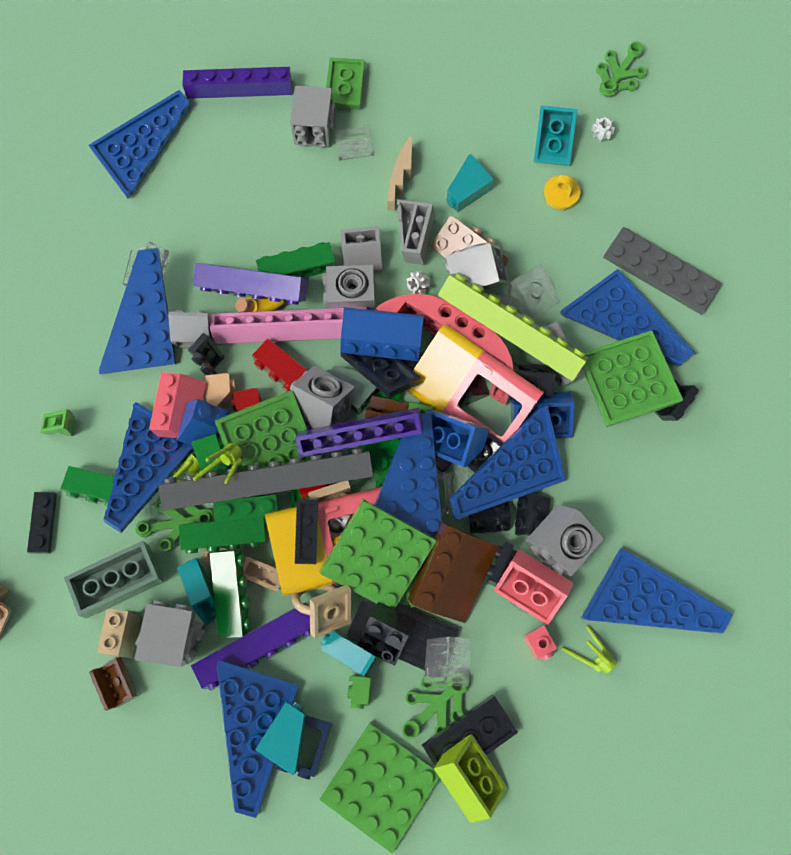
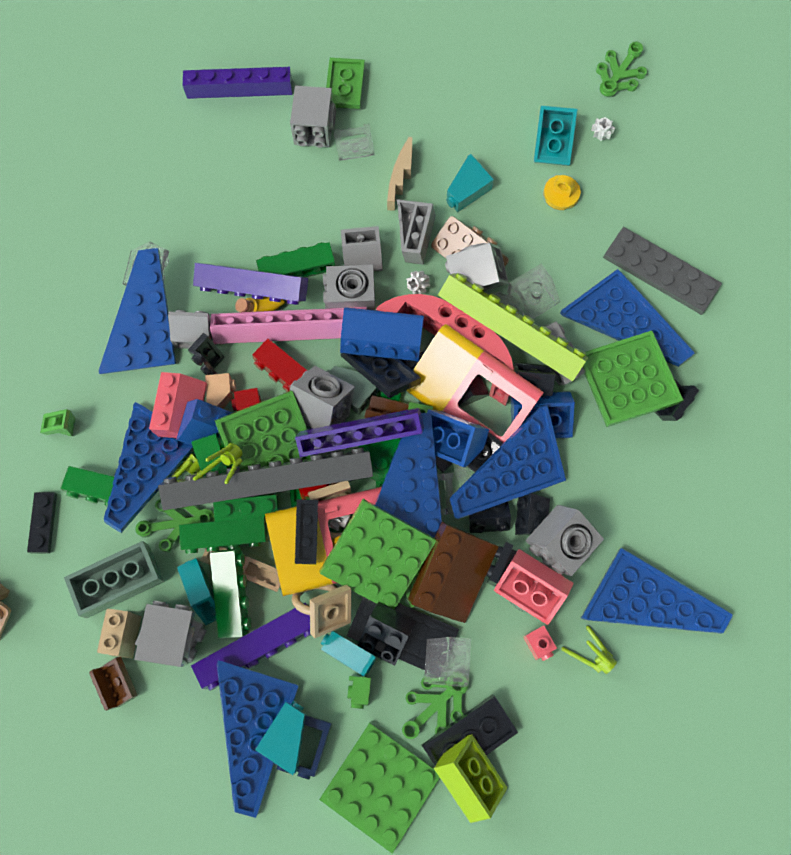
blue wing [88,90,190,199] -> none

